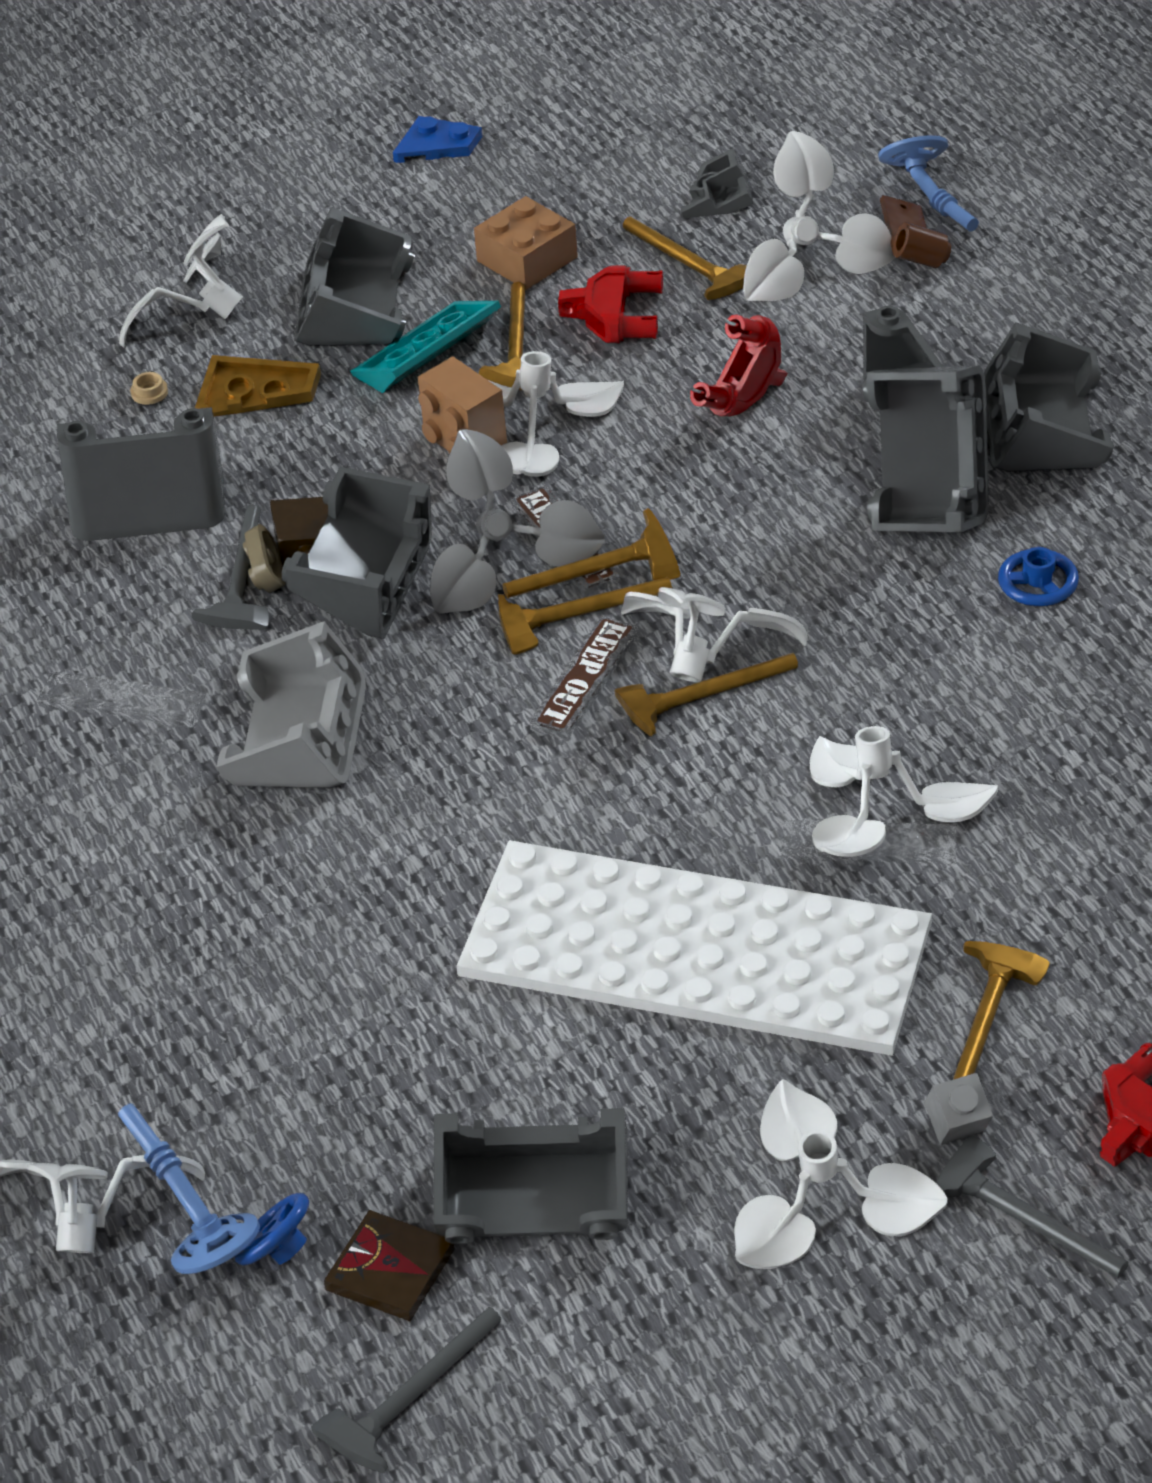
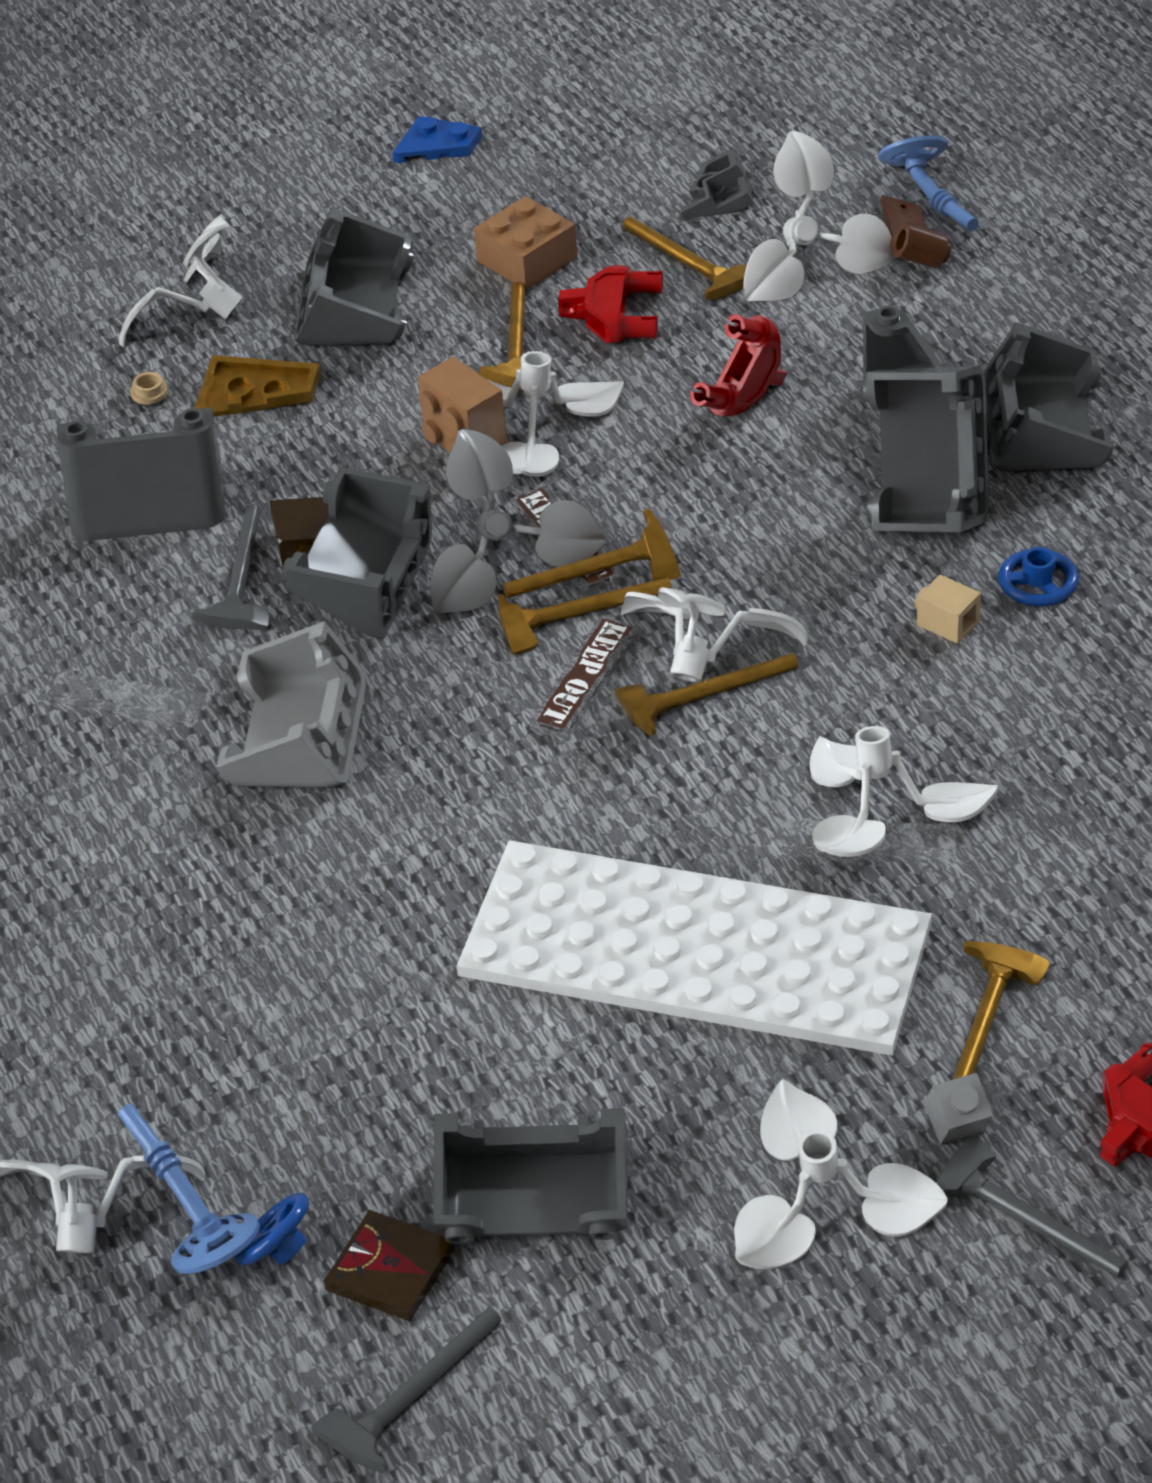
dark tan plate [243,524,286,593] -> none
teal slope [350,300,501,393] -> none
none -> tan brick [915,575,981,644]

